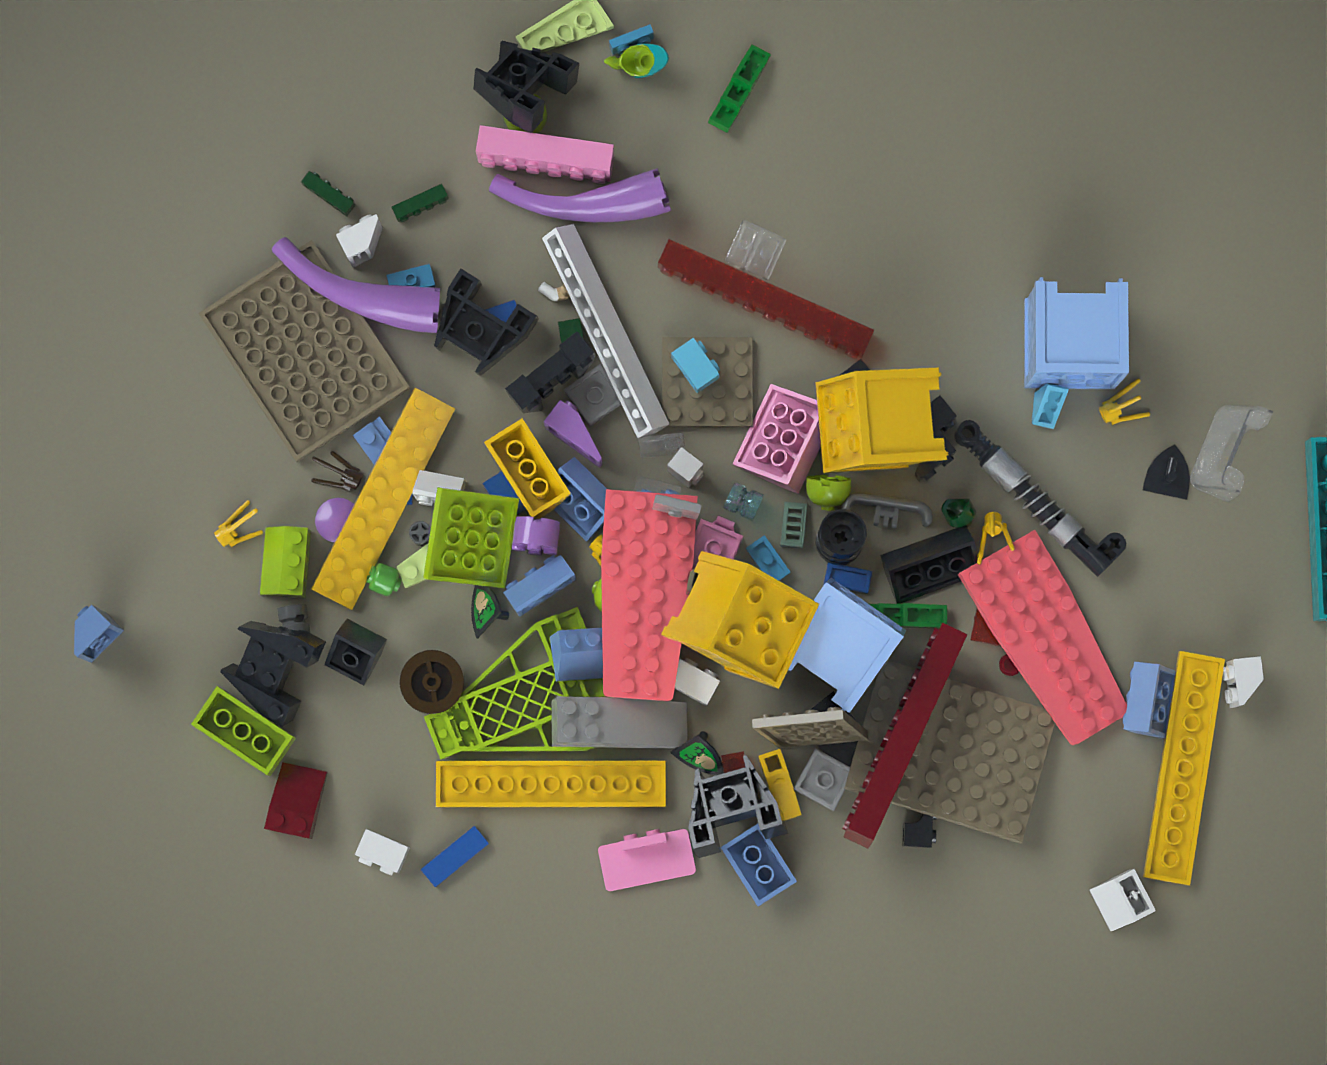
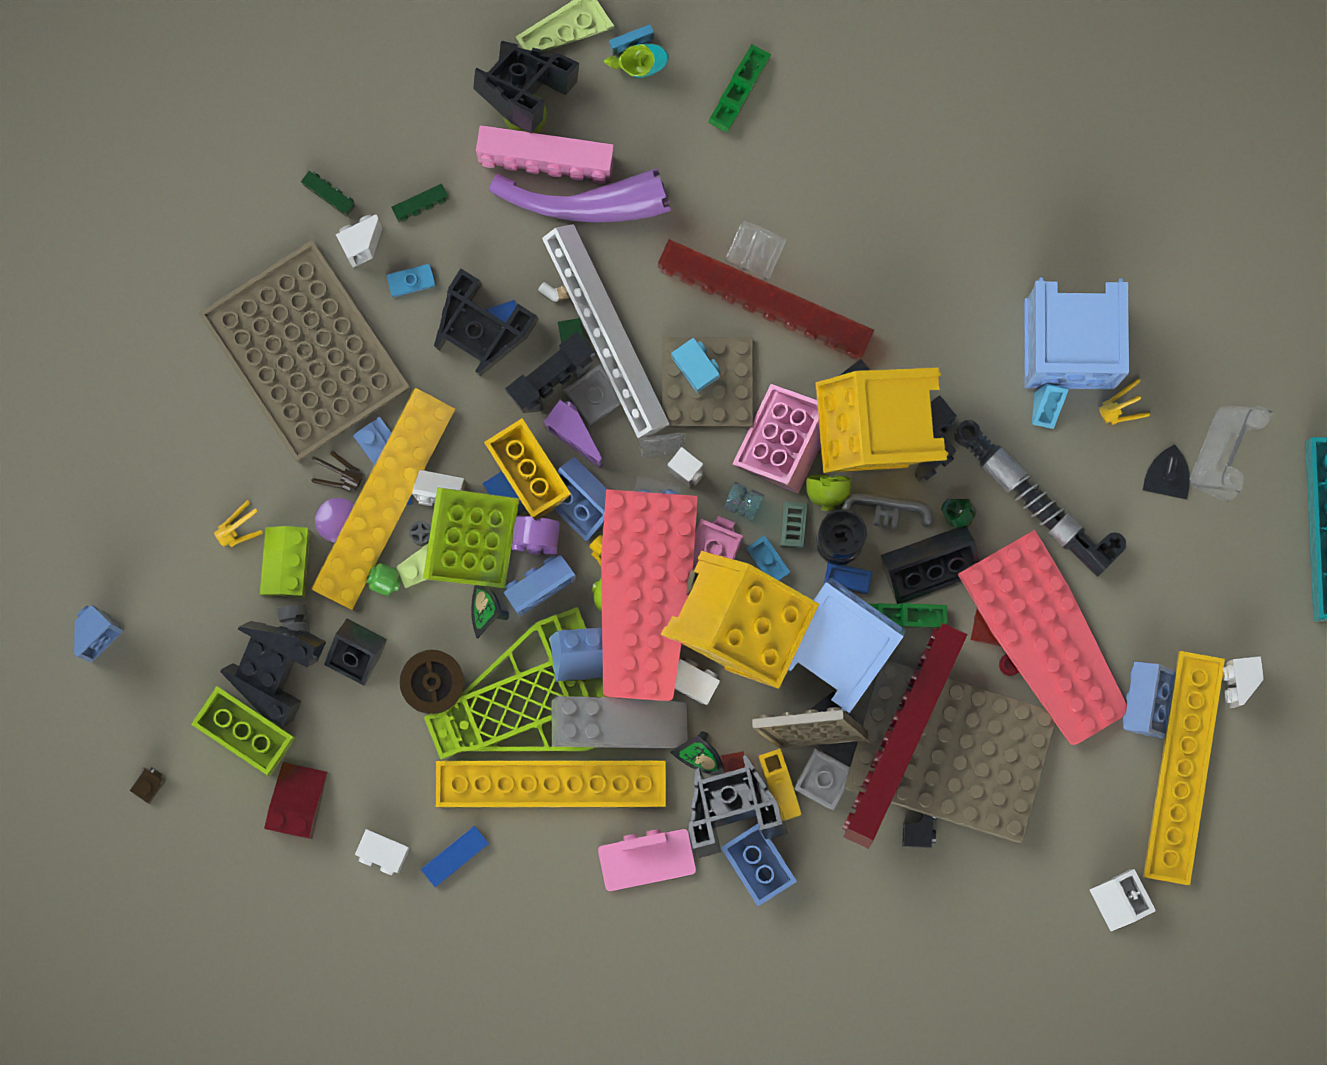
medium lavender brick [272,237,440,333] -> none
light grey plate [652,494,701,520] -> none
yellow plant [977,512,1015,565] -> none
none -> dark brown bracket [130,767,165,804]

